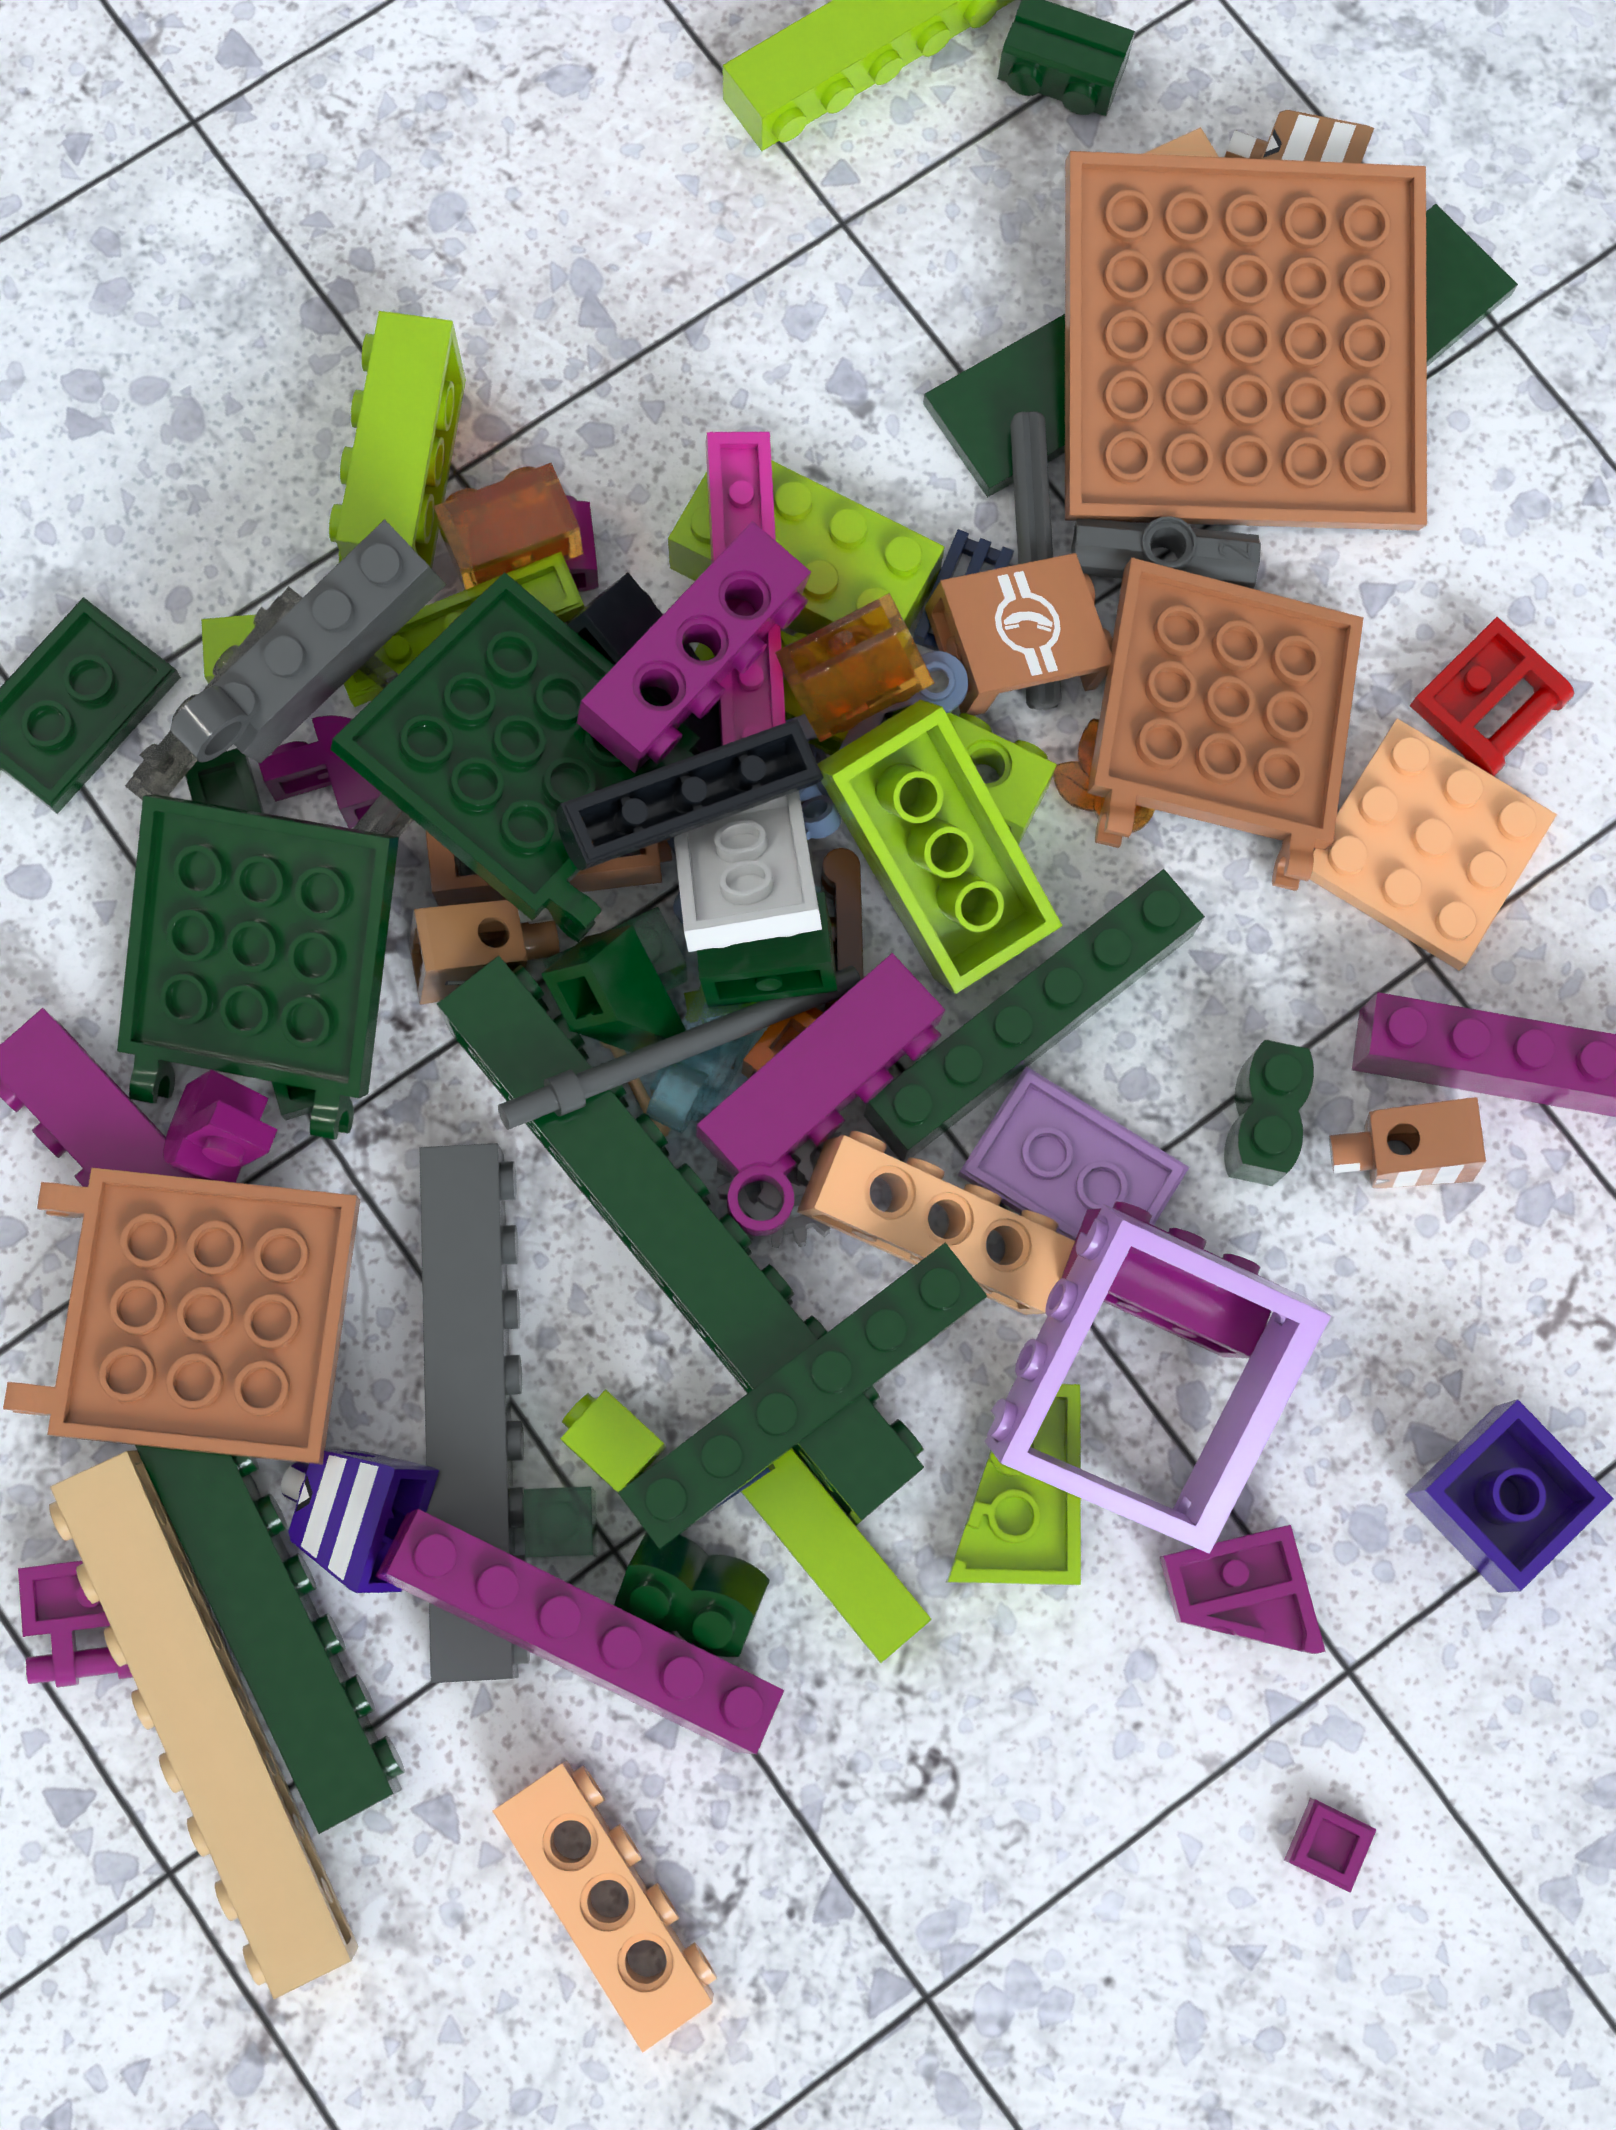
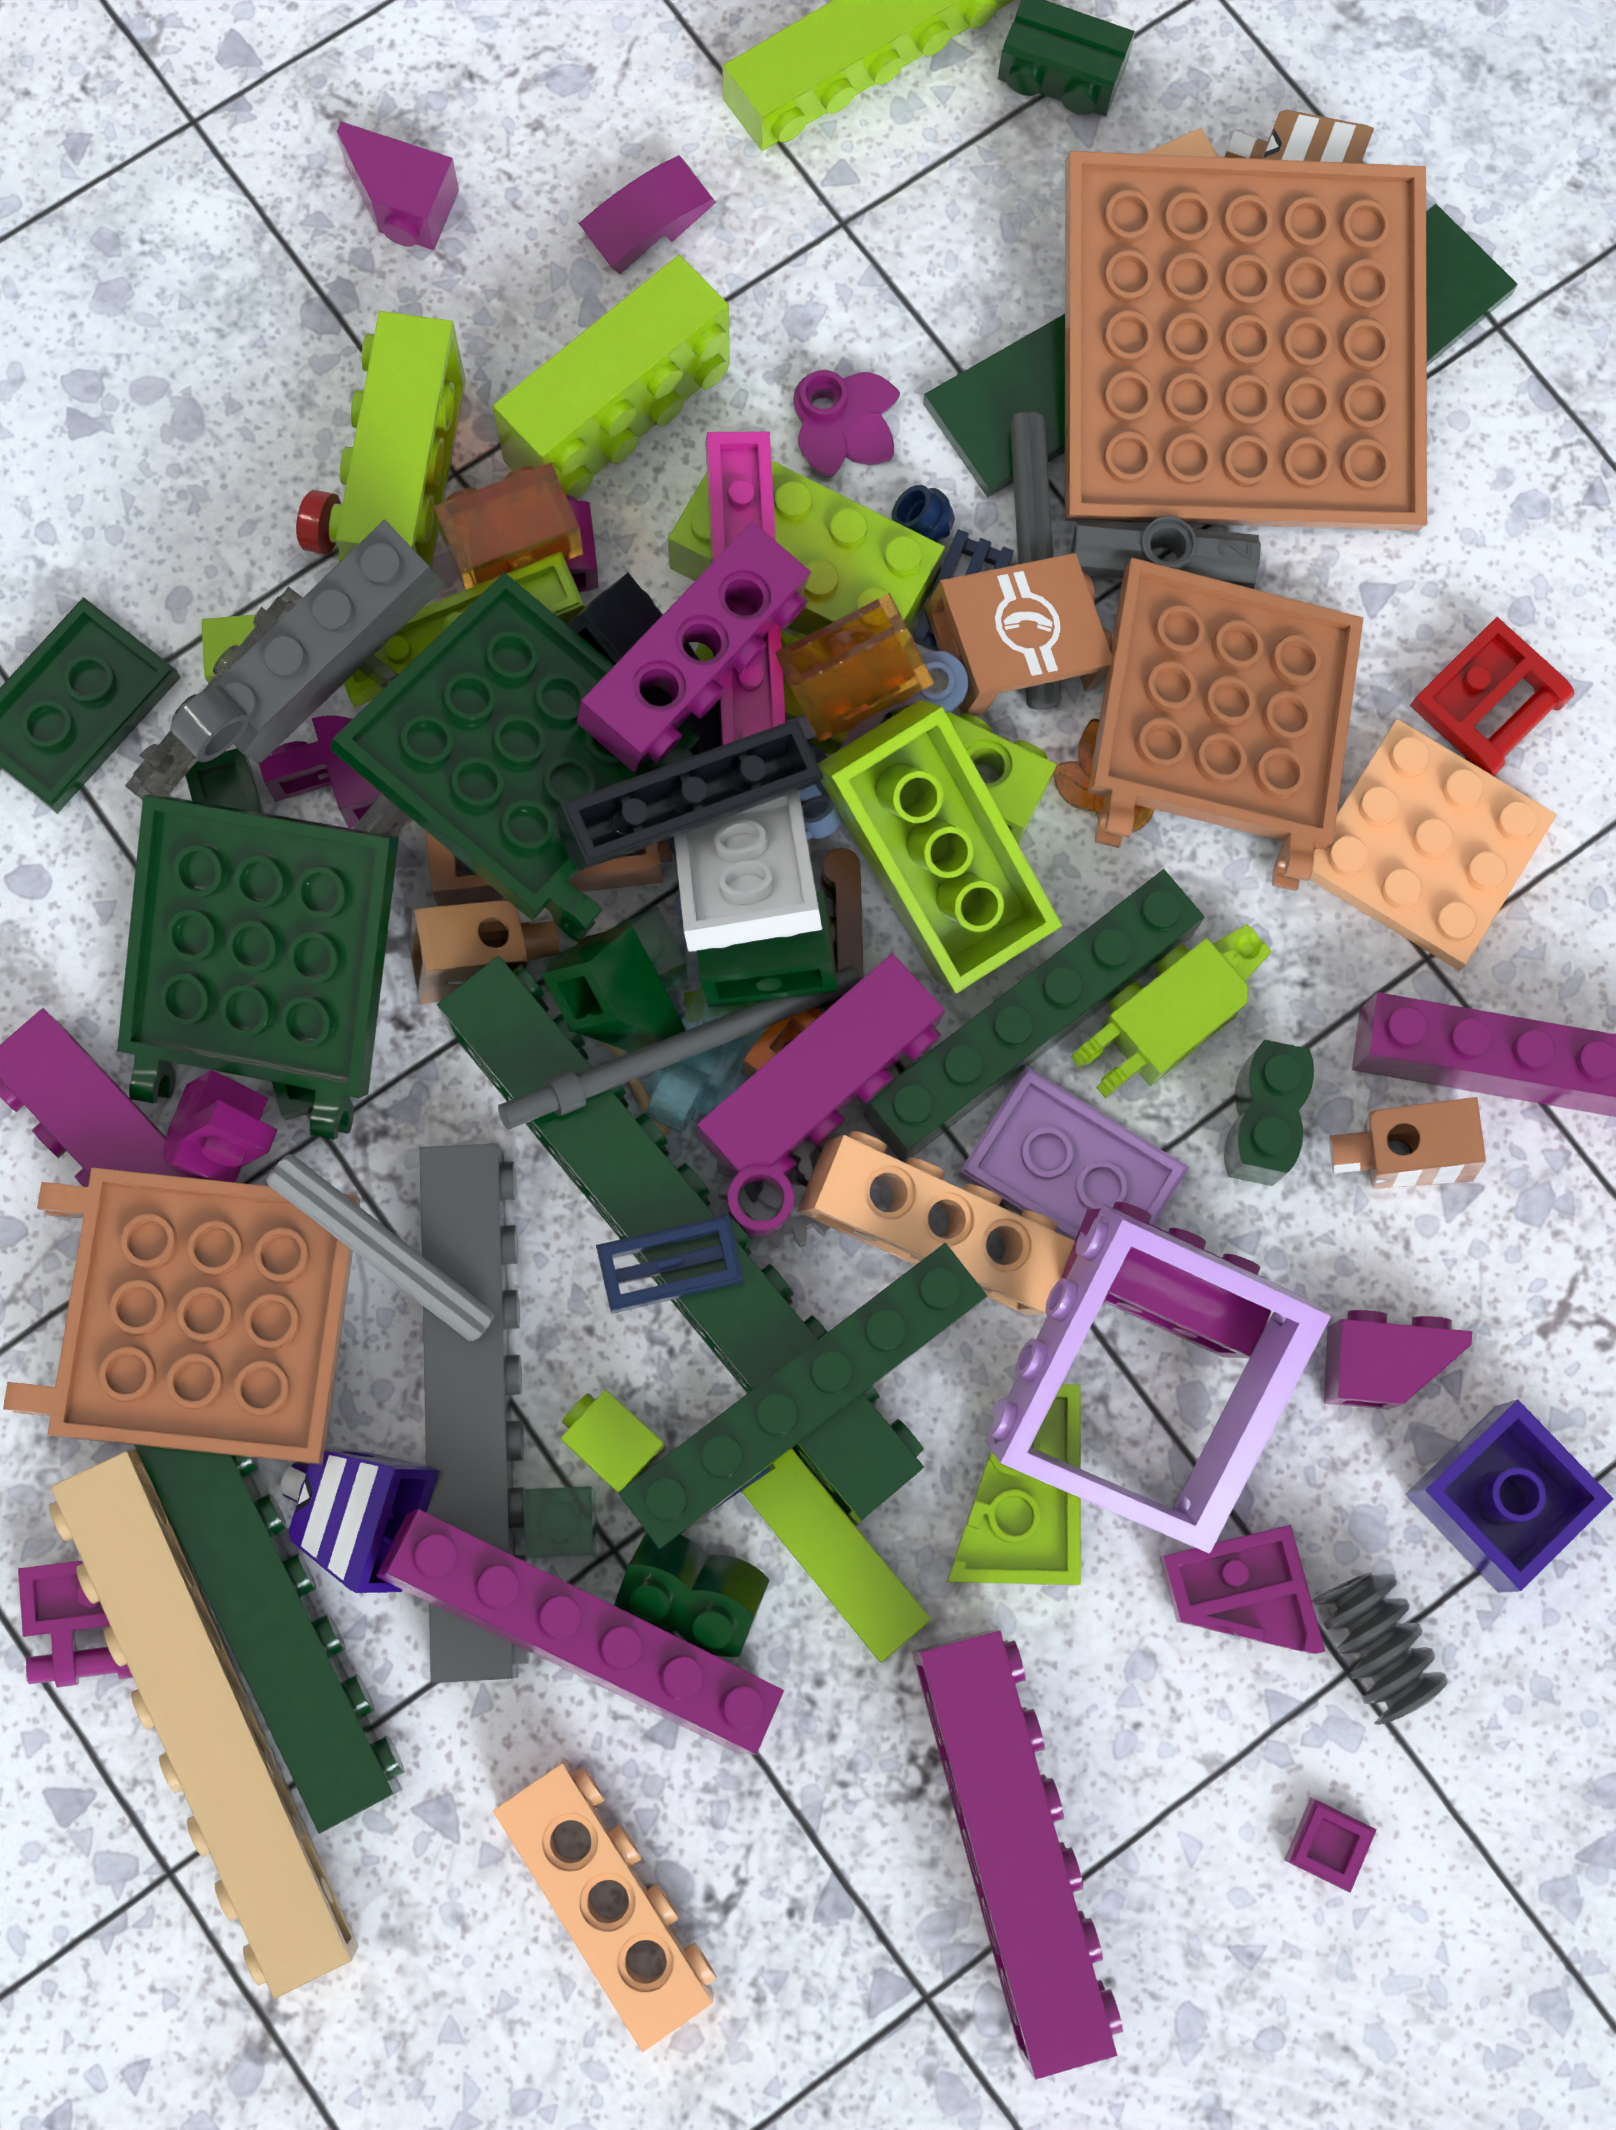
none -> light grey axle [266,1154,495,1341]
none -> red tile [296,490,341,555]
none -> magenta slope [337,121,459,250]
none -> lime brick [492,254,730,501]
none -> magenta slope [578,155,717,274]
none -> dark blue tile [596,1214,744,1314]
none -> magenta plate [793,370,900,478]
none -> dark blue plate [892,485,955,543]
none -> magenta brick [912,1630,1123,2080]
none -> lime hinge [1071,924,1272,1099]
none -> dark grey piece [1312,1572,1448,1725]
none -> magenta slope [1324,1310,1473,1410]

